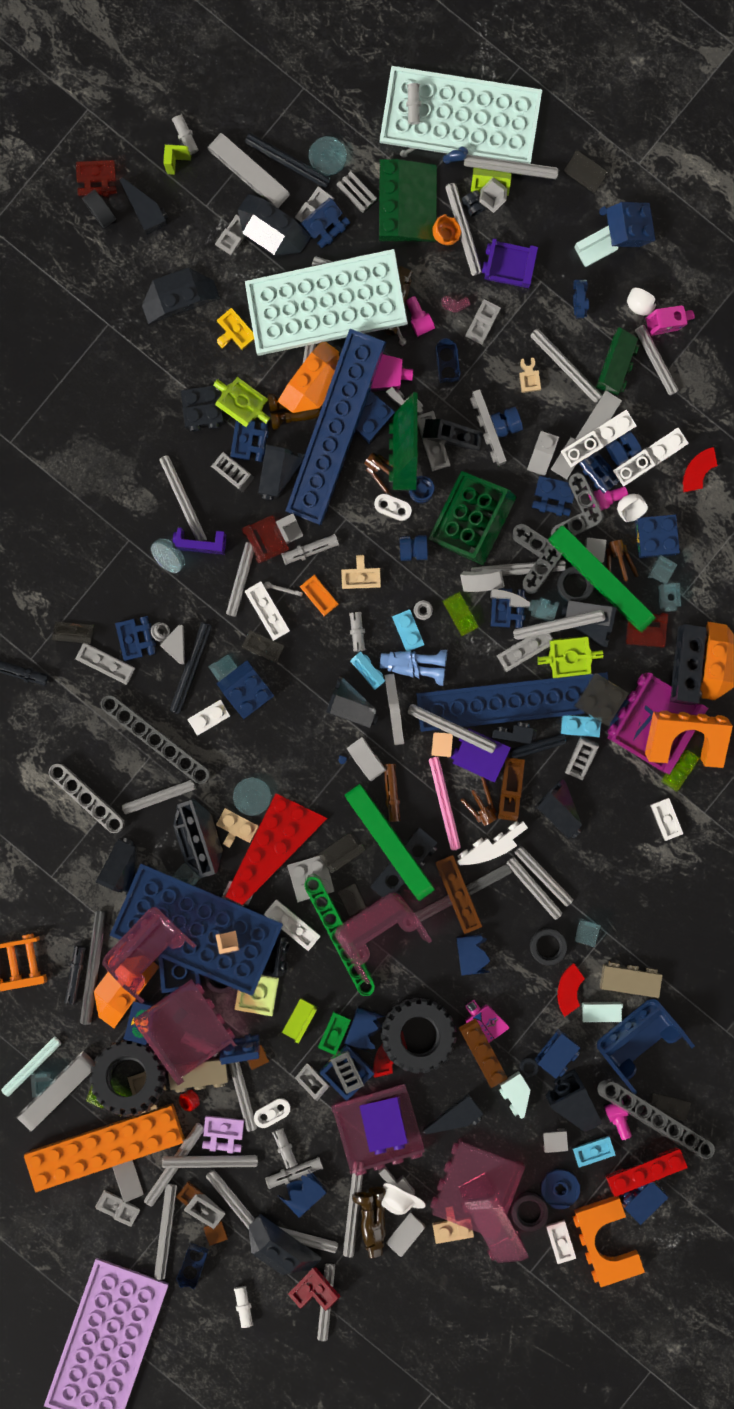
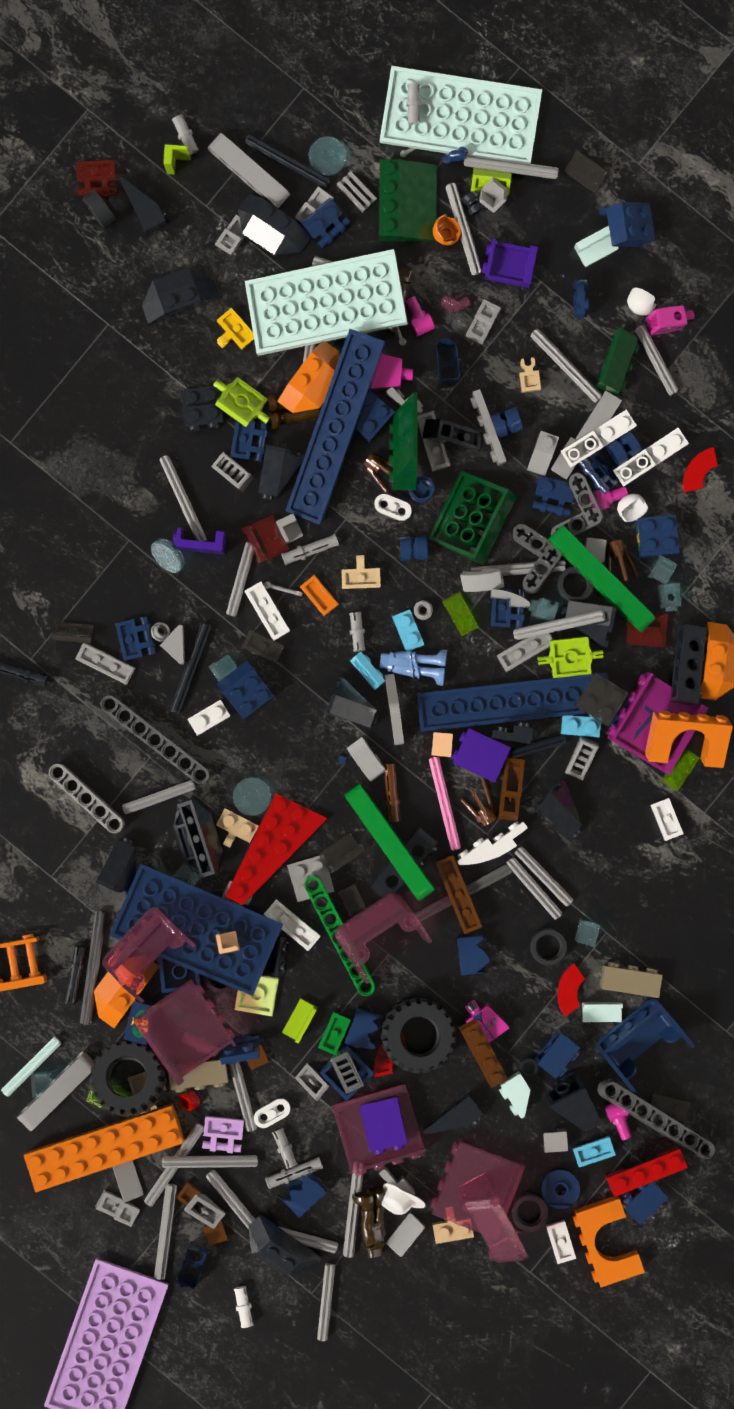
dark red plate [288,1267,341,1311] -> none
light grey axle [408,704,497,753] -> none

